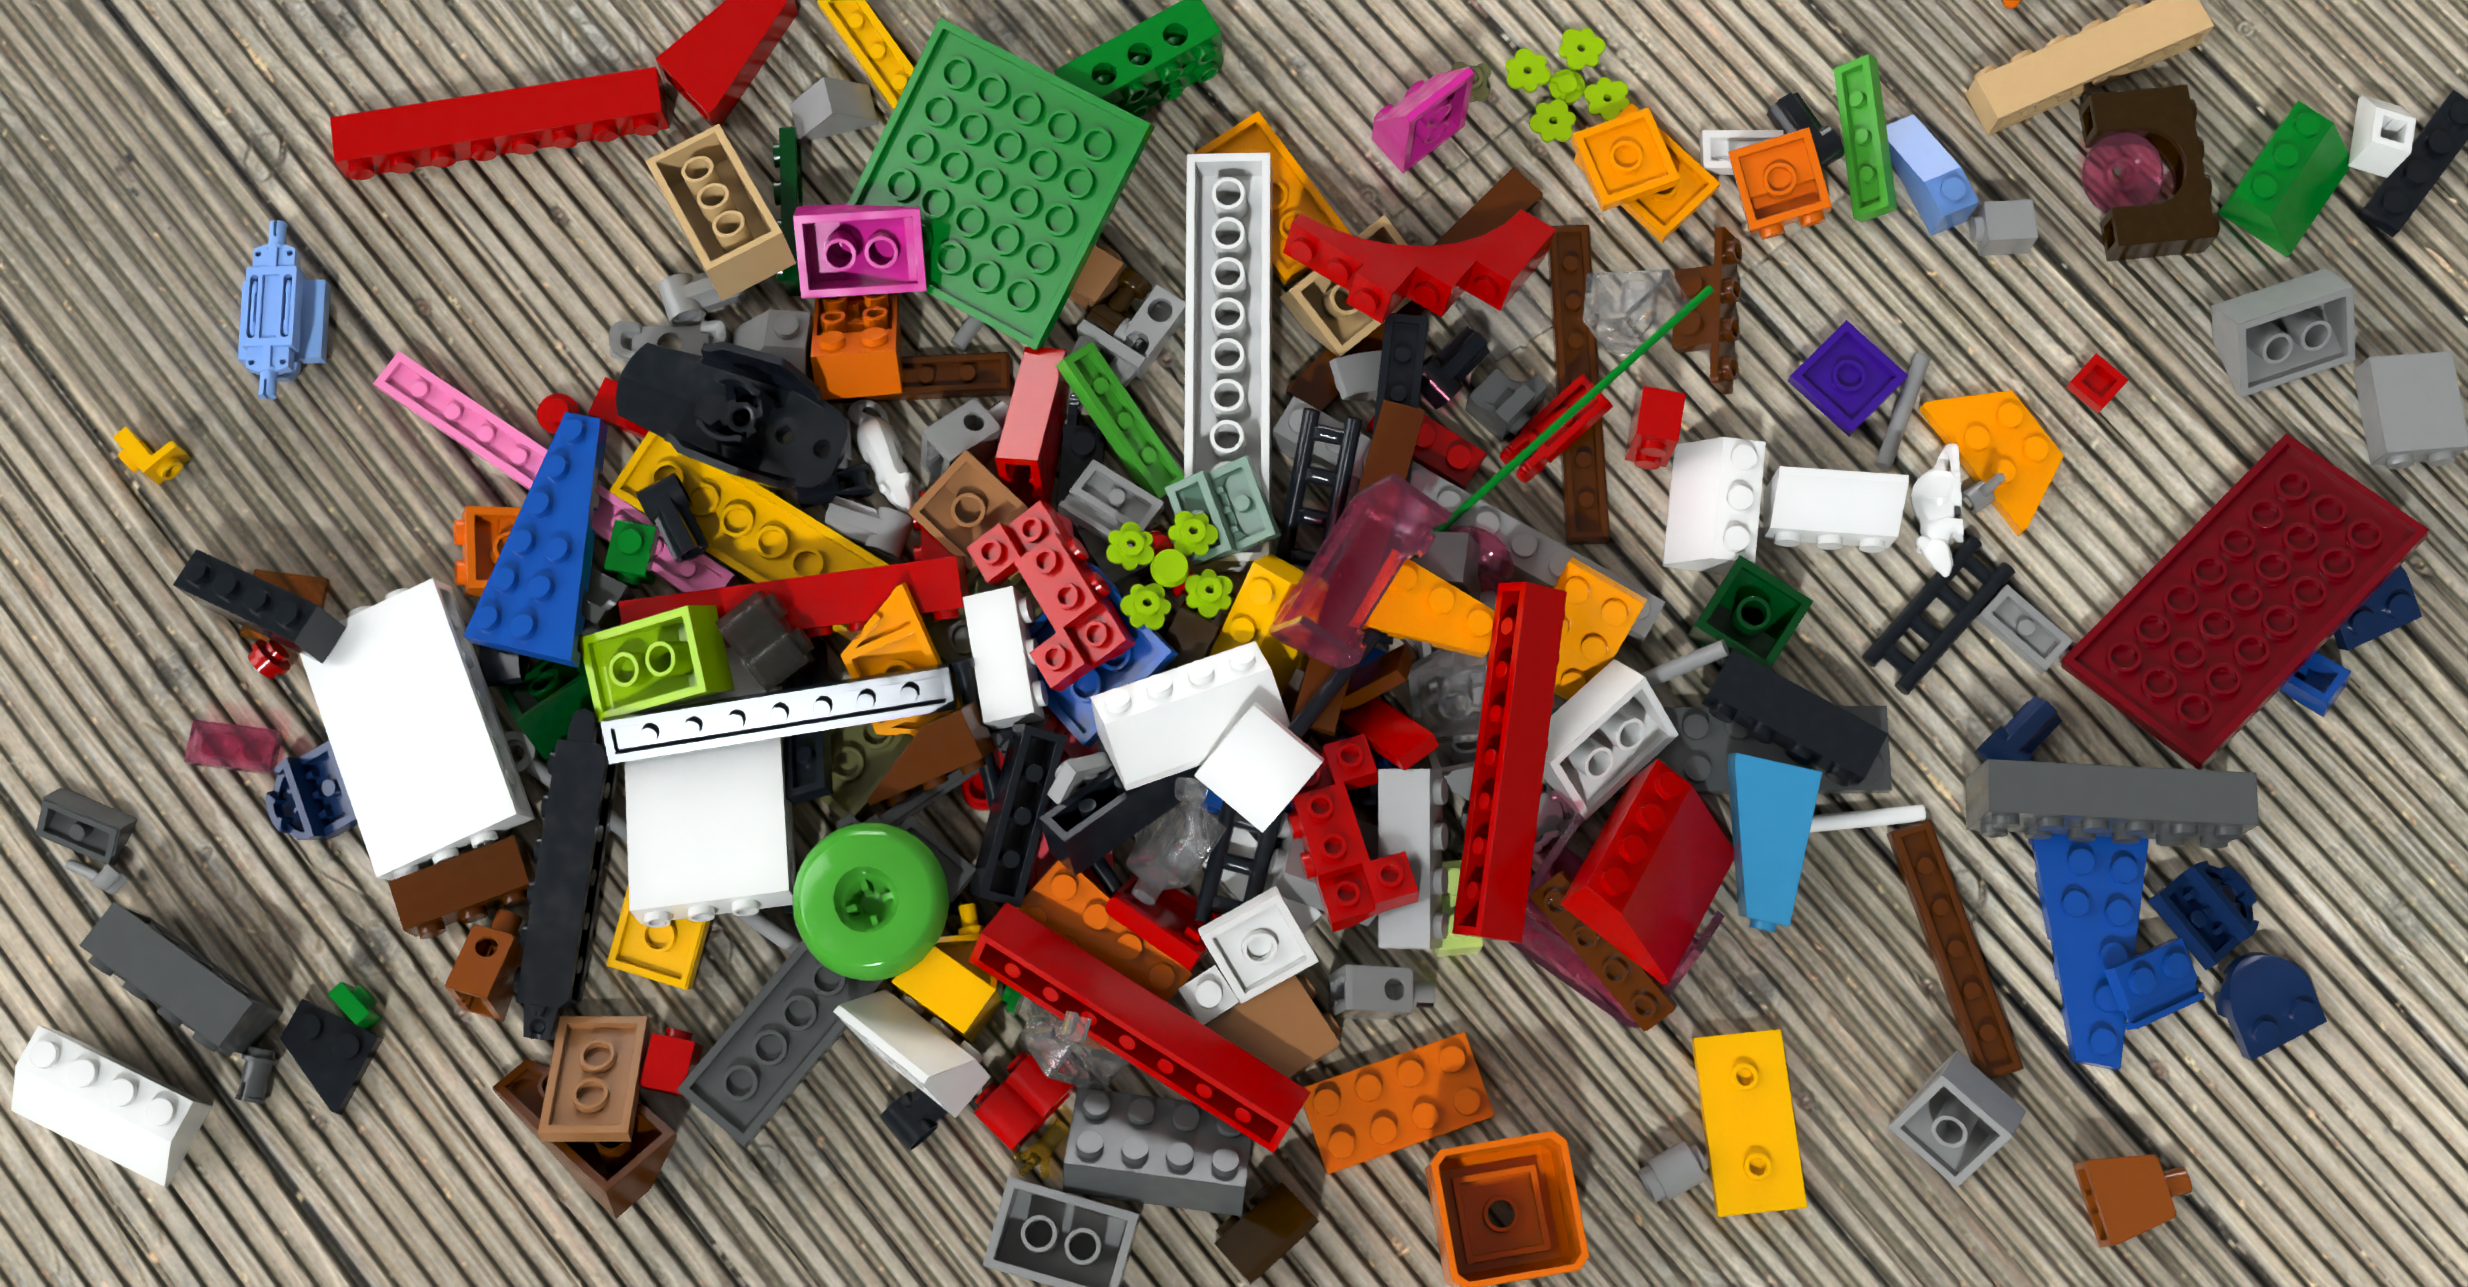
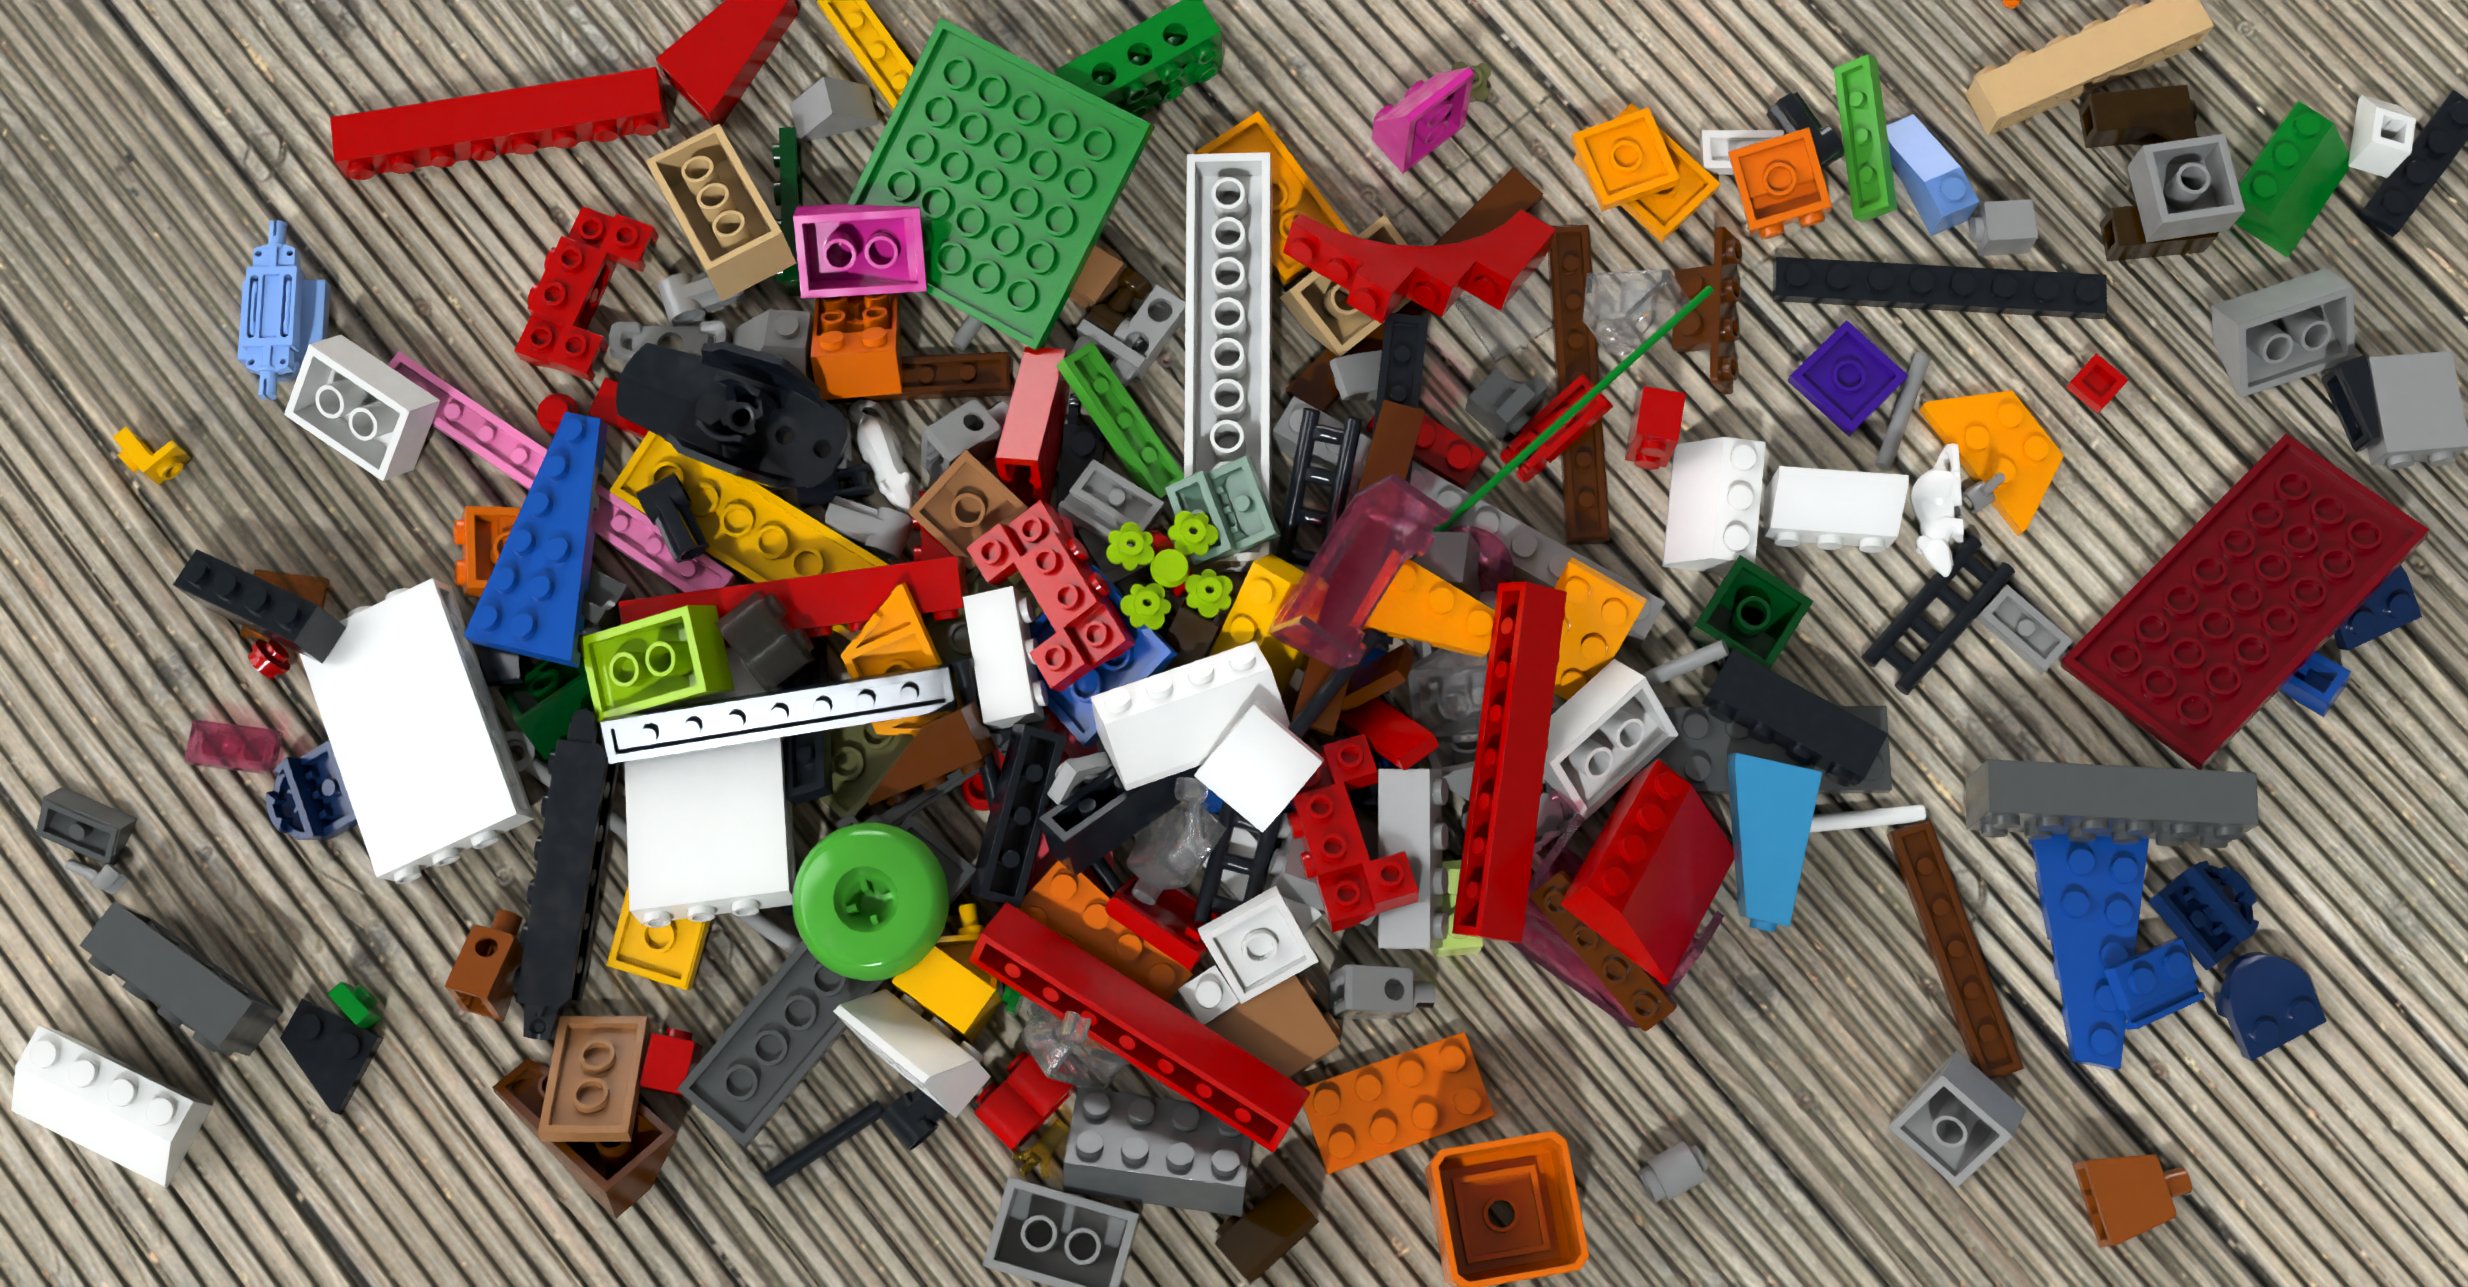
dark grey pin [235,1046,279,1104] -> none
reddish brown brick [388,835,535,939] -> none
green bracket [604,520,660,589] -> none
clear piece [641,1089,716,1177] -> none
black piece [1420,326,1490,409] -> none
lime plant [1505,28,1630,143] -> none
yellow plate [1691,1029,1807,1218] -> none
dark blue piece [1974,696,2062,762] -> none
clear pink dish [2082,133,2164,213] -> none
none -> white brick [284,335,440,481]
none -> red bracket [514,206,659,382]
none -> black bar [763,1100,885,1188]
none -> black plate [1773,257,2107,319]
none -> light grey brick [2127,134,2245,243]
none -> black slope [2321,355,2380,452]

